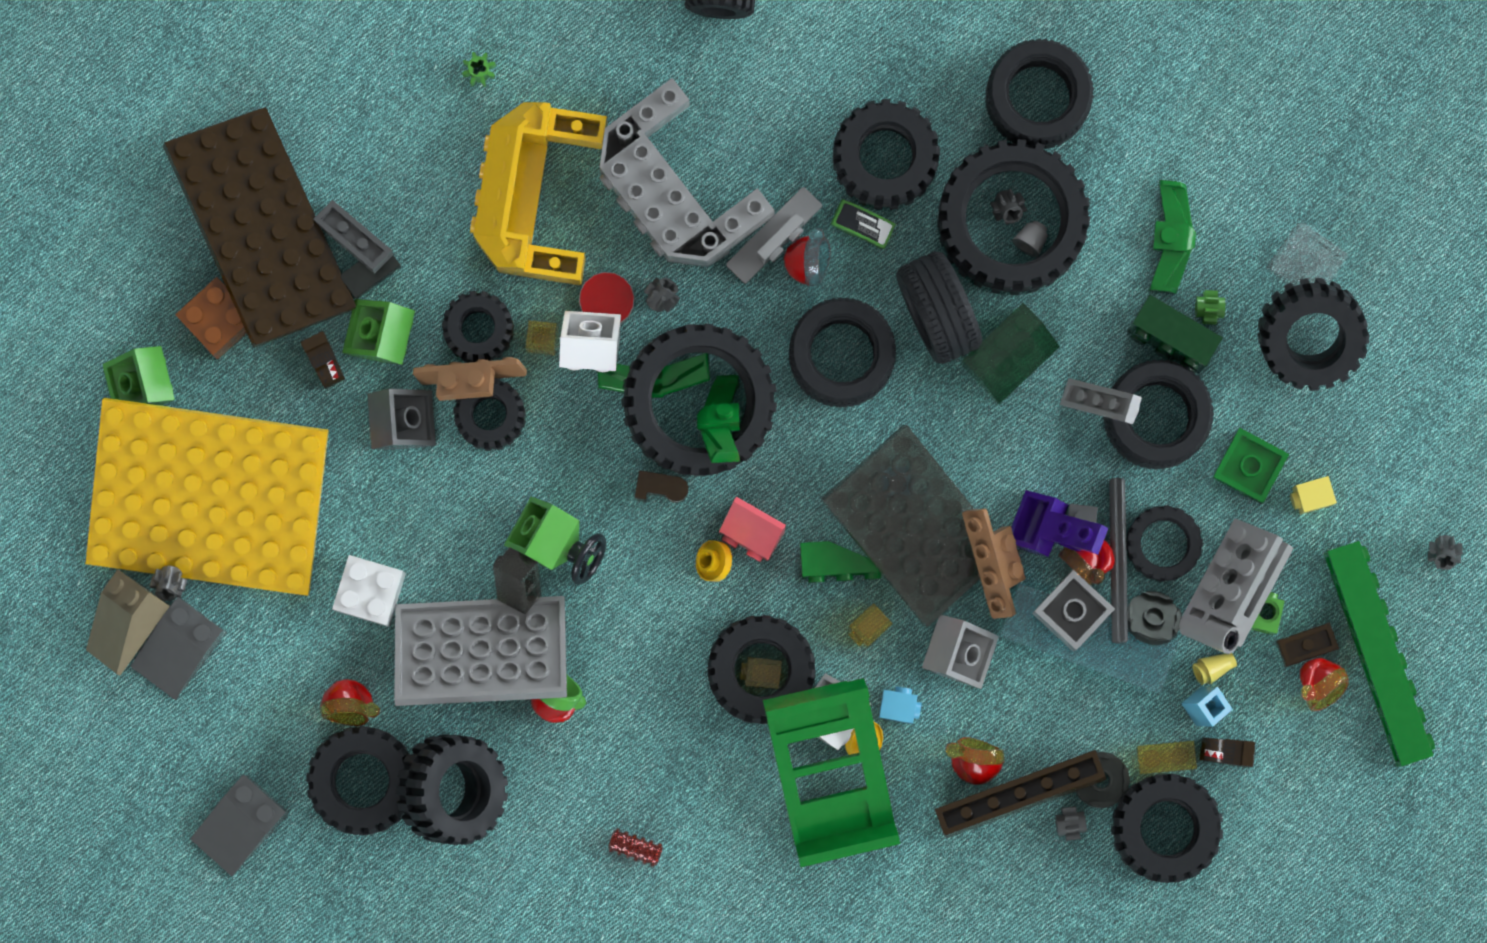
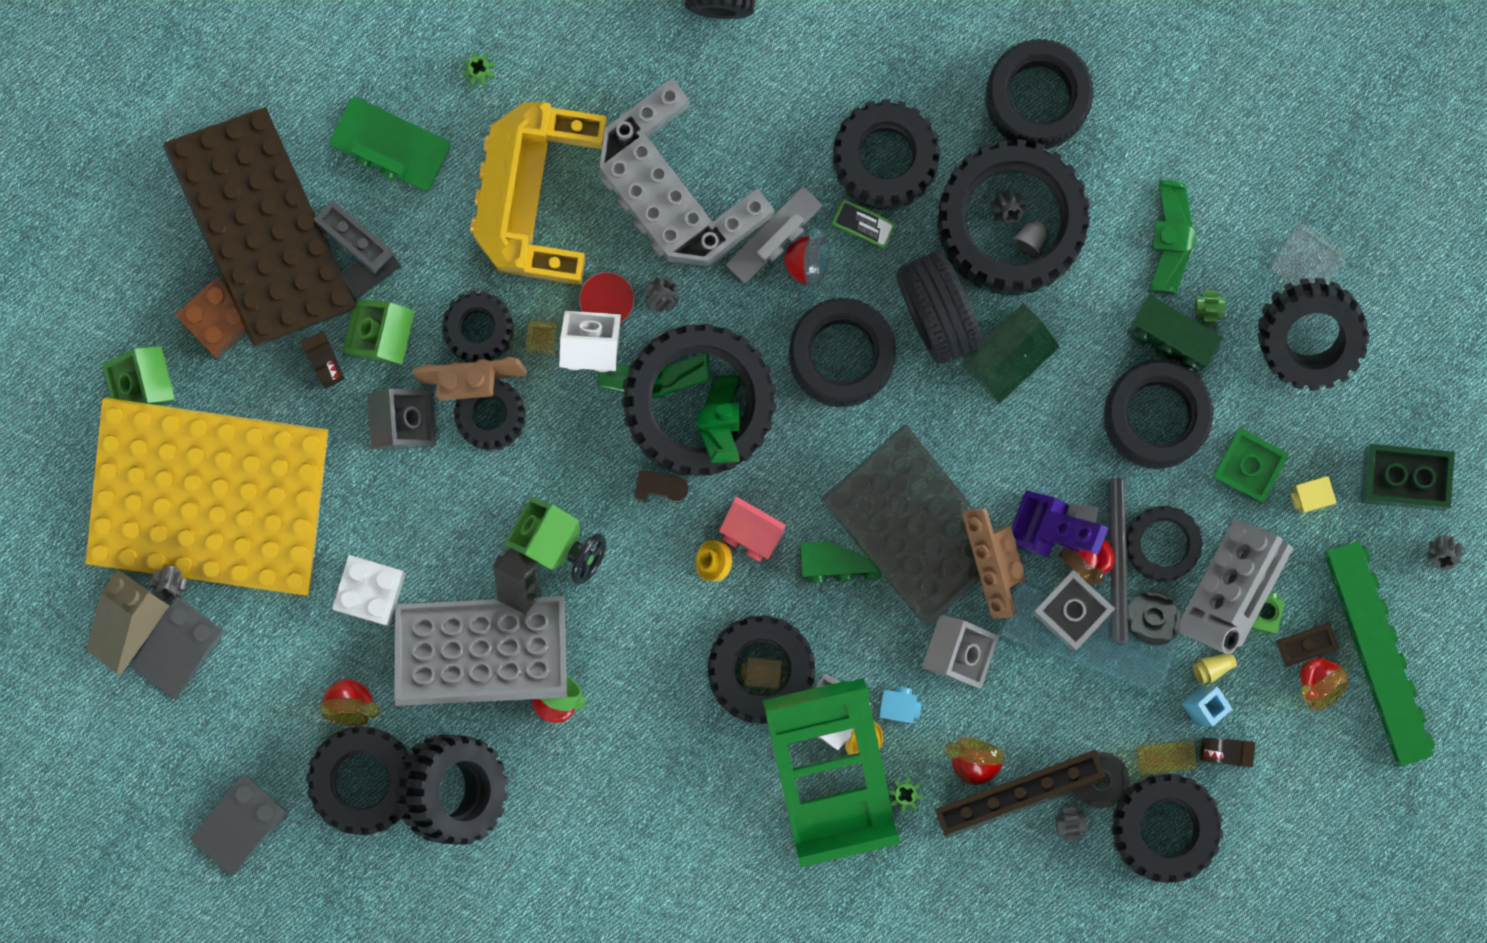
clear red piece [608,828,663,868] -> none
clear yellow brick [848,603,893,648] -> none
light grey plate [1060,378,1142,424] -> none
none -> green bracket [330,97,451,191]
none -> bright green gear [888,777,923,813]
none -> dark green brick [1361,444,1455,511]

